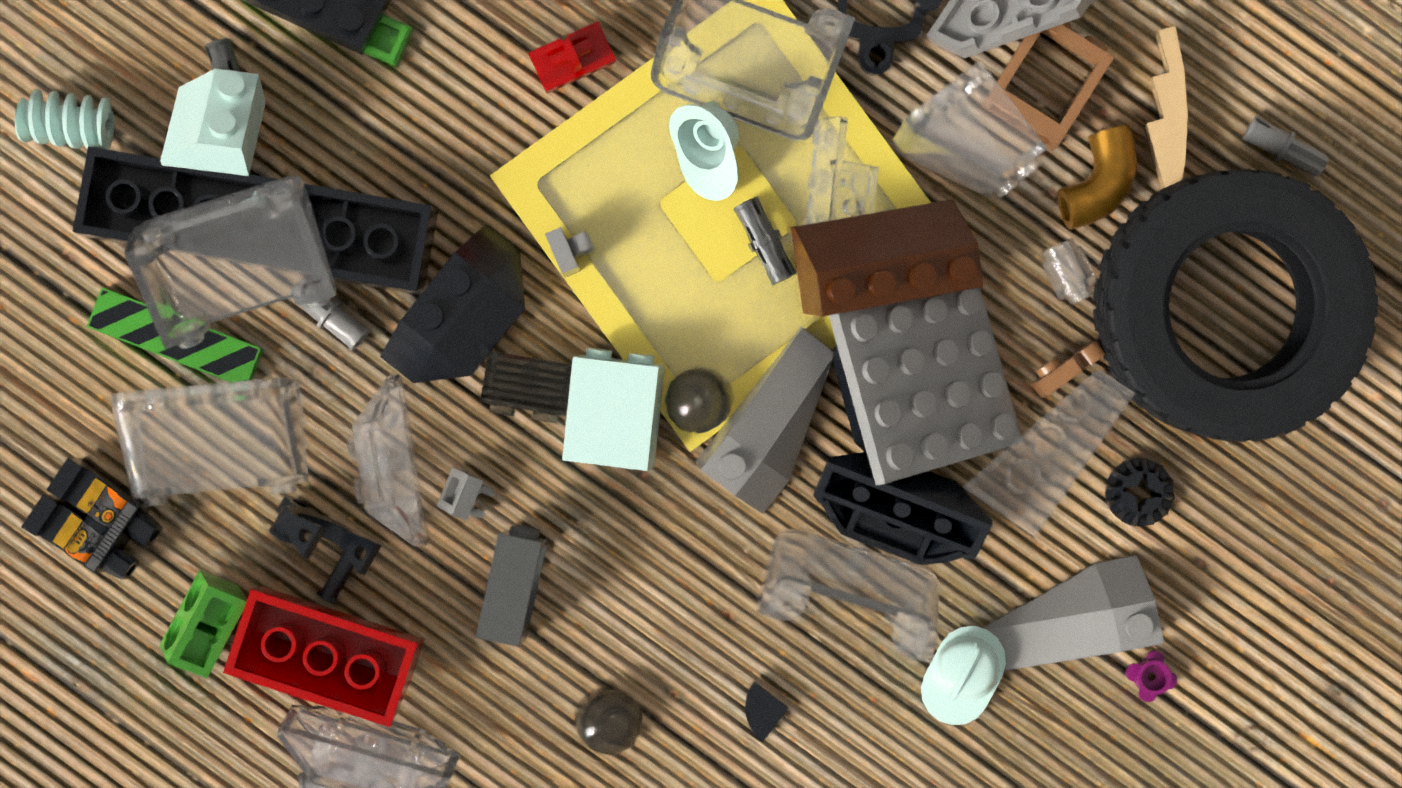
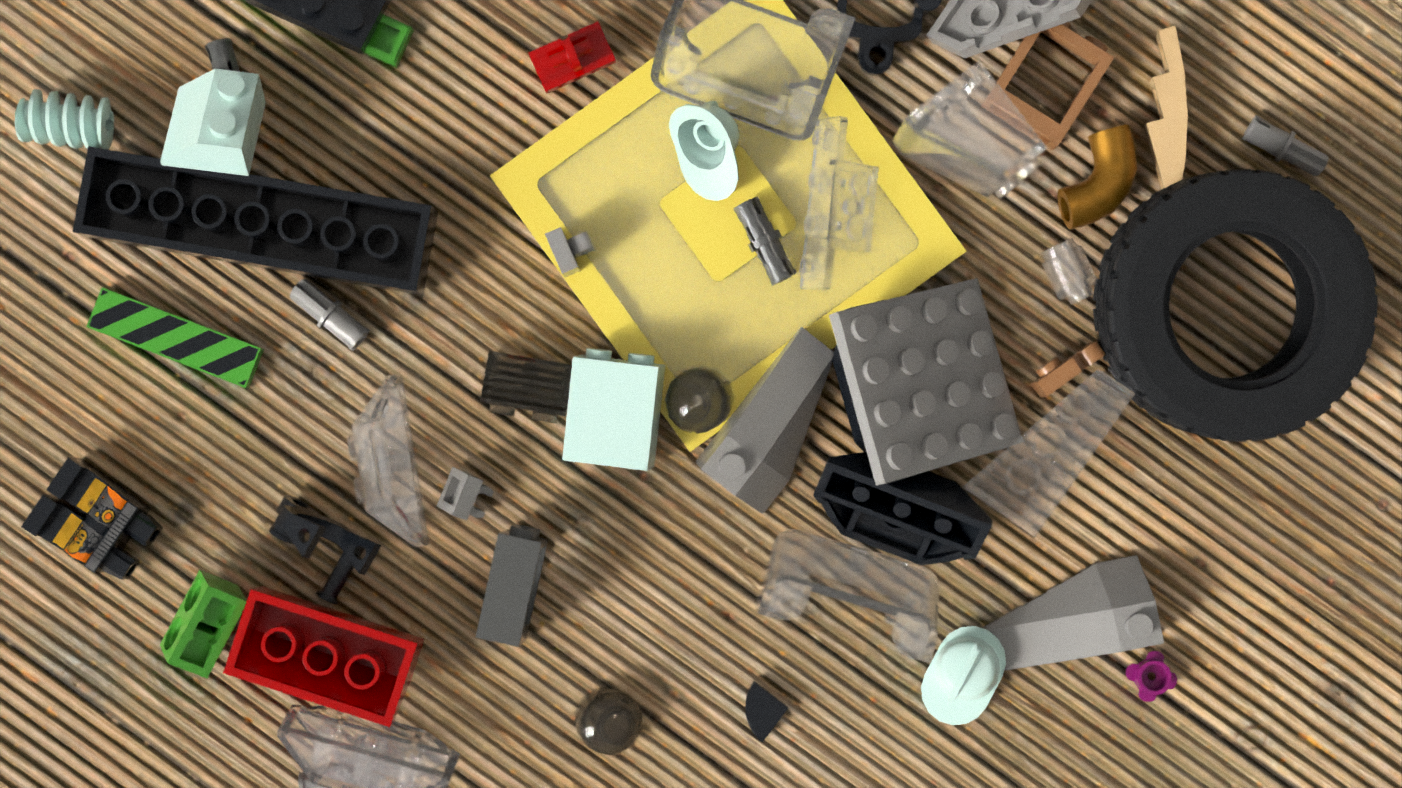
clear windscreen [111,378,309,507] -> none
clear windscreen [124,176,337,349] -> none
black wedge [380,224,526,384] -> none
reddish brown slope [791,200,984,317] -> none
black gear [1105,458,1175,526] -> none

